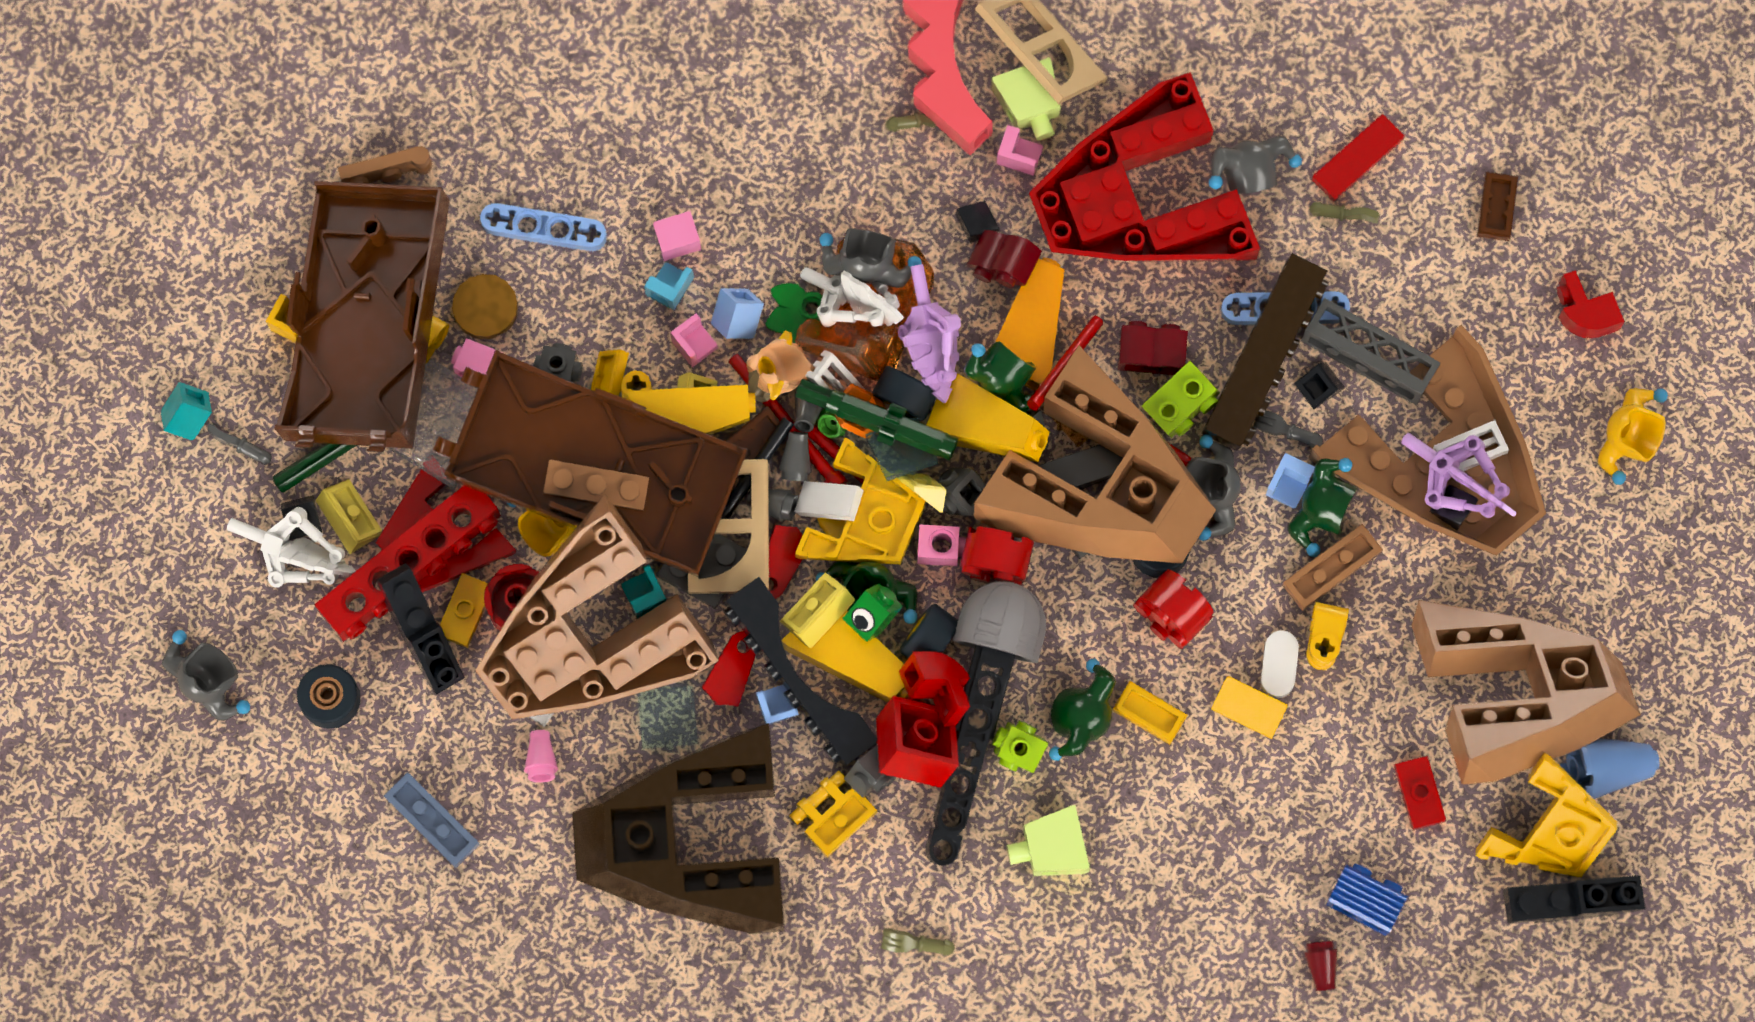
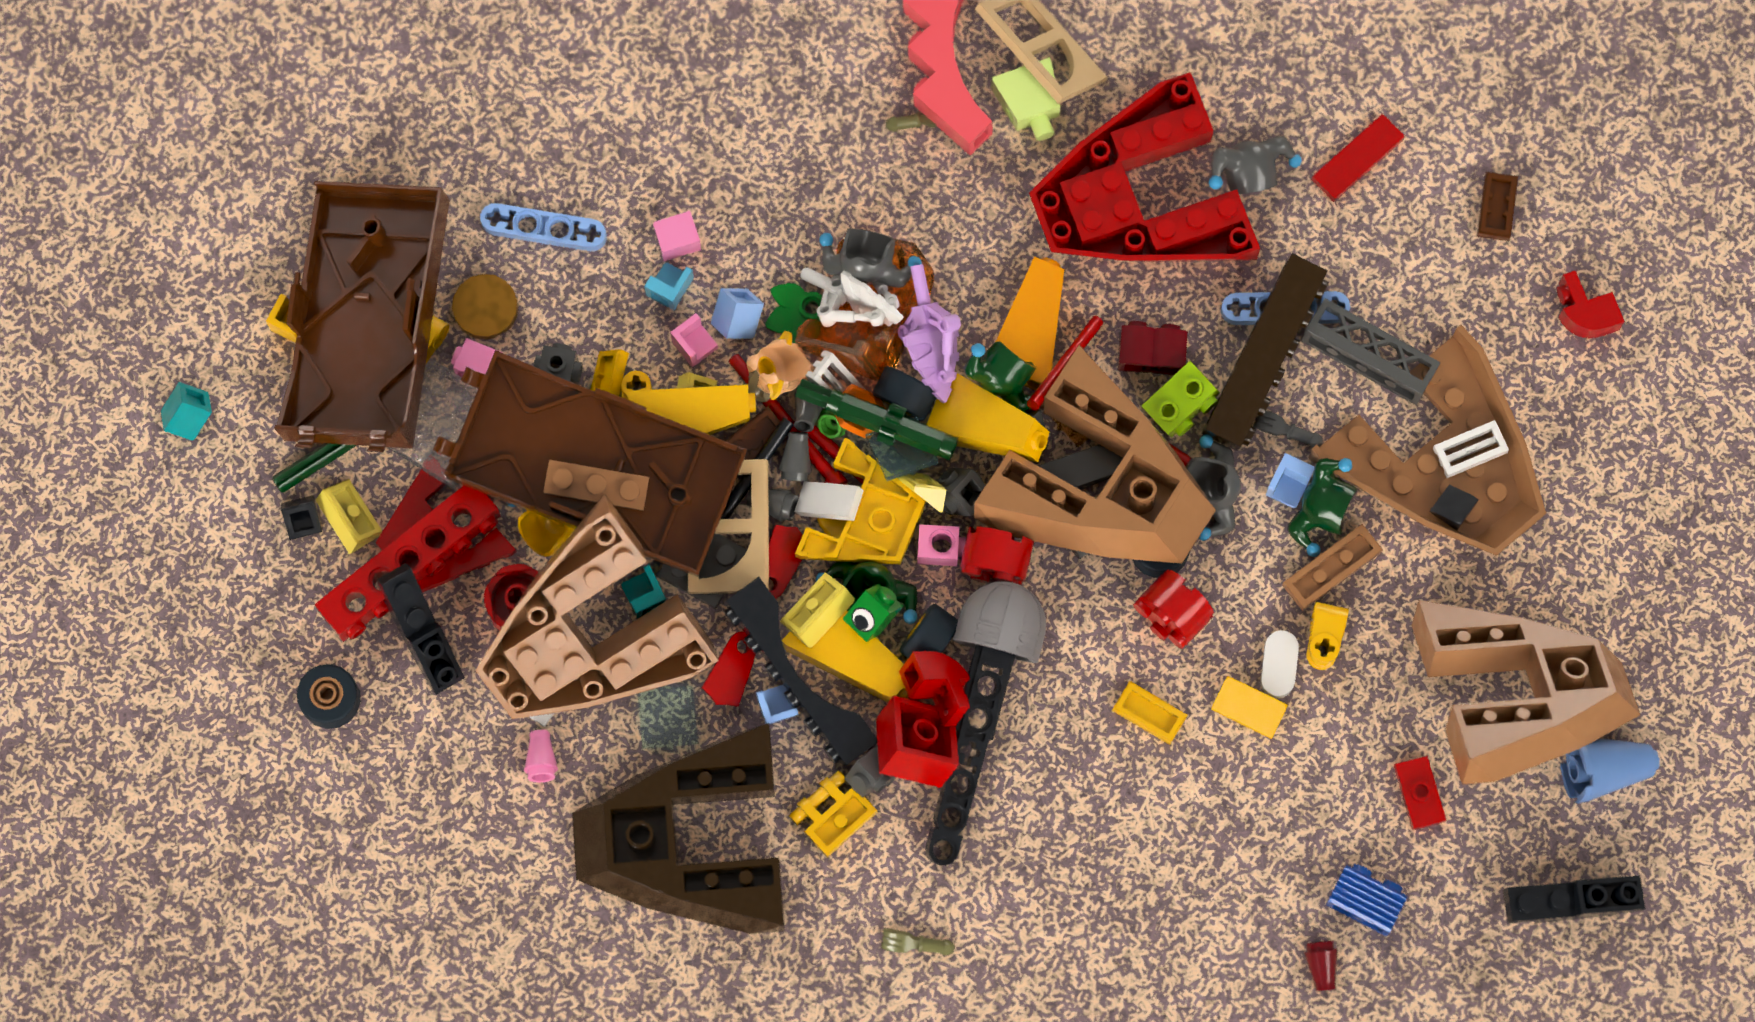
dark grey piece [162,630,250,721] -> none
dark grey piece [208,424,272,465] -> none
white bar [227,507,356,587] -> none
medium nougat plate [338,146,433,184] -> none
sand blue plate [384,772,480,868] -> none
yellow plate [440,573,488,648] -> none
black slope [956,201,1000,244] -> none
dark red brick [966,230,1042,288] -> none
lime brick [992,720,1048,774] -> none
bright pink panel [997,125,1043,176] -> none
yellowish green torso [1007,805,1090,876] -> none
dark green piece [1049,658,1116,761] -> none
black slope [1294,362,1345,409] -> none
olive piece [1309,202,1380,223] -> none
lavender bar [1401,433,1517,518] -> none
yellow wing [1476,753,1617,877] -> none
yellow piece [1598,388,1668,485] -> none

